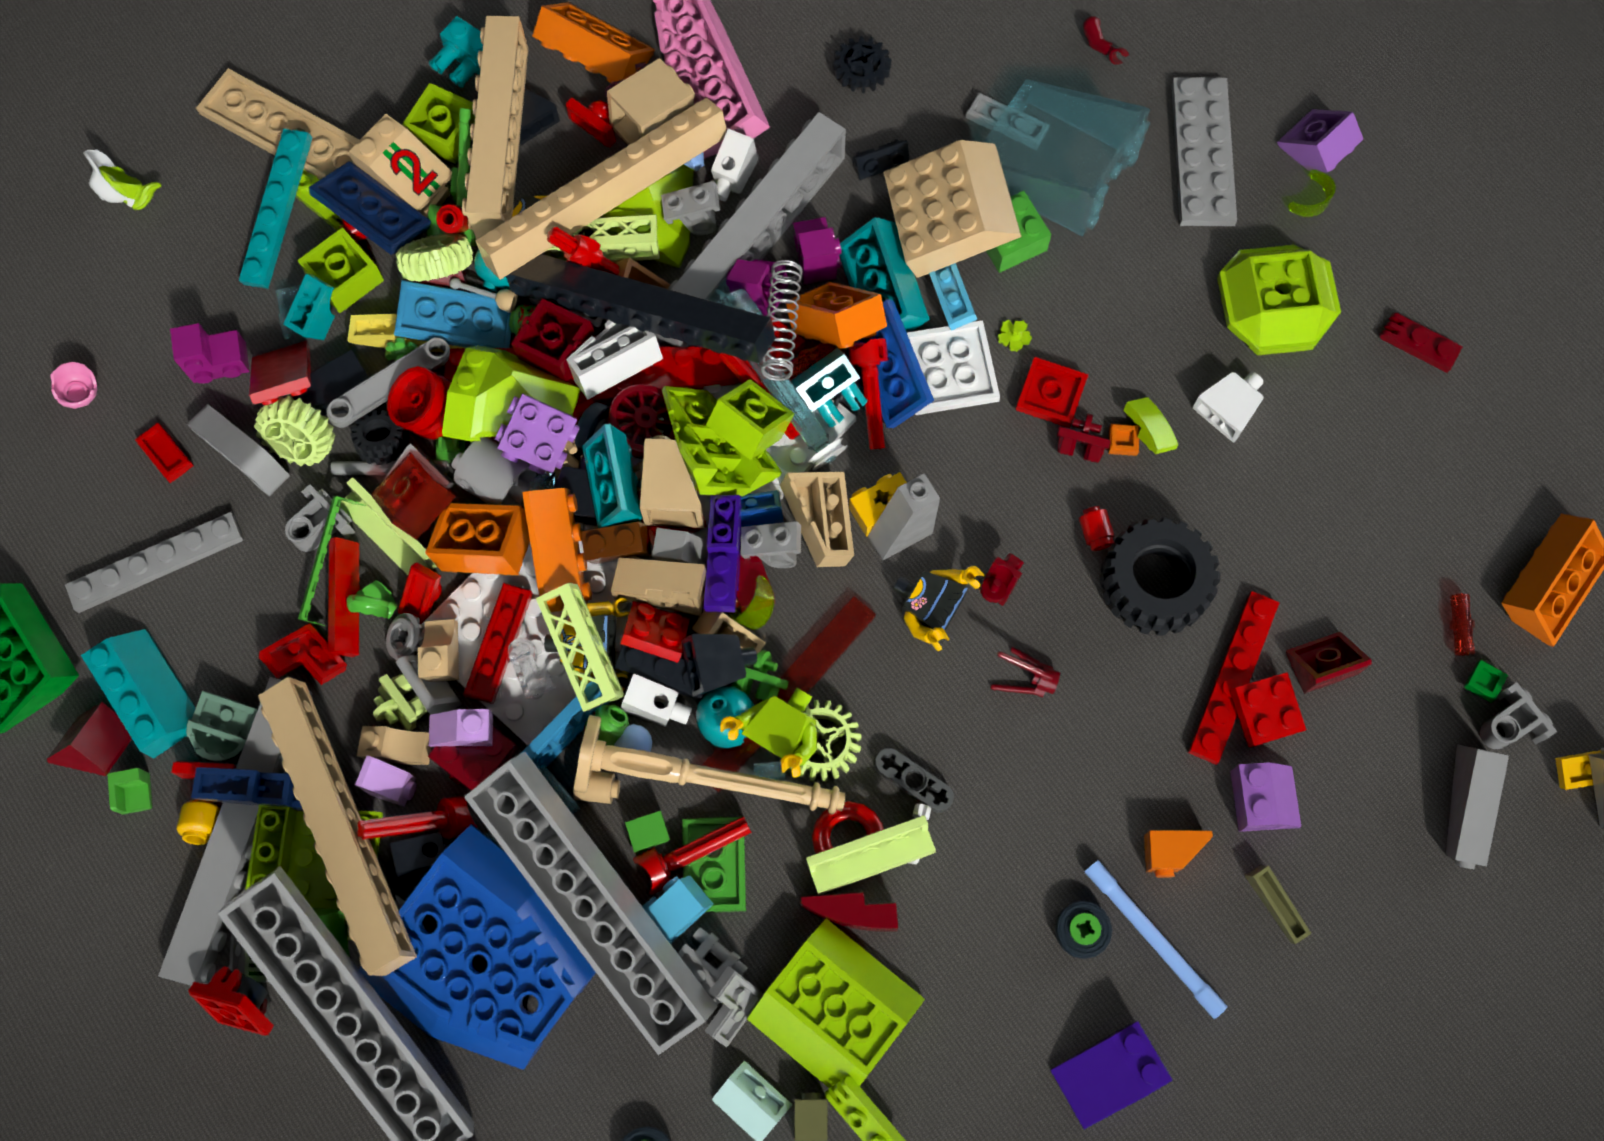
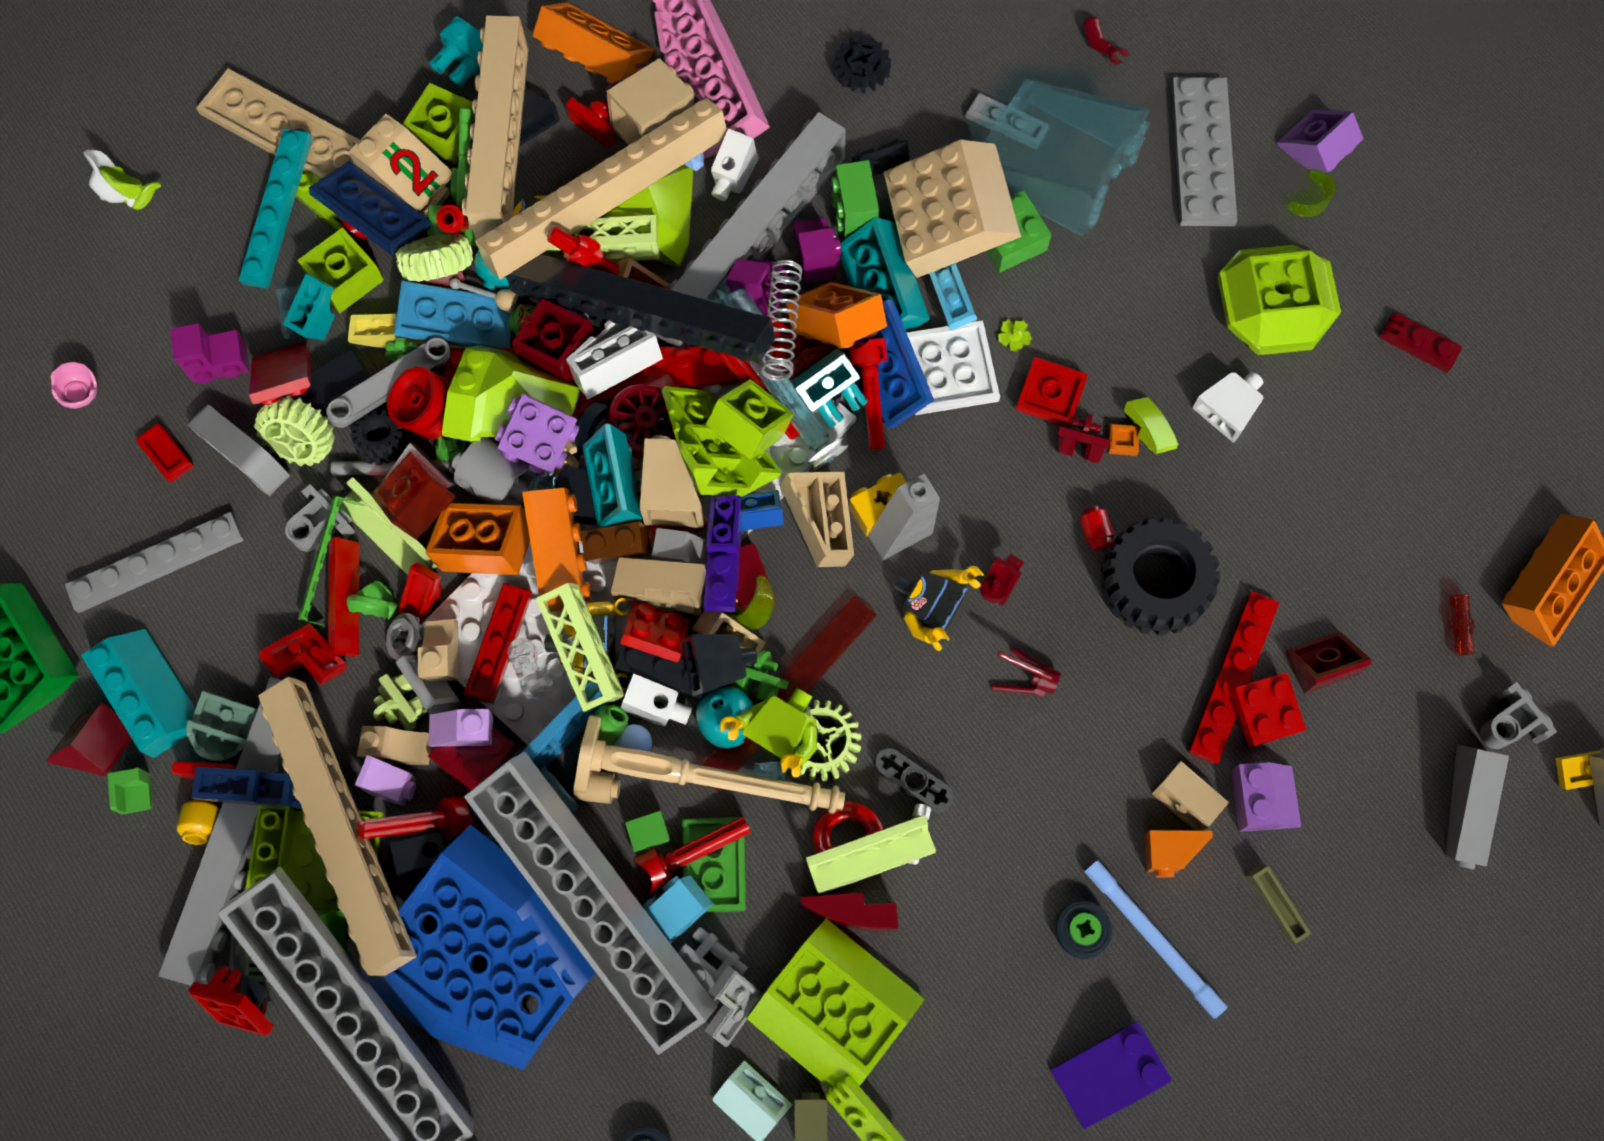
light grey pin [661,181,720,235] -> none
light grey pin [741,521,801,568] -> none
green plate [1464,660,1508,702] -> none
none -> bright green brick [831,160,879,240]
none -> tan hinge [1152,761,1229,831]

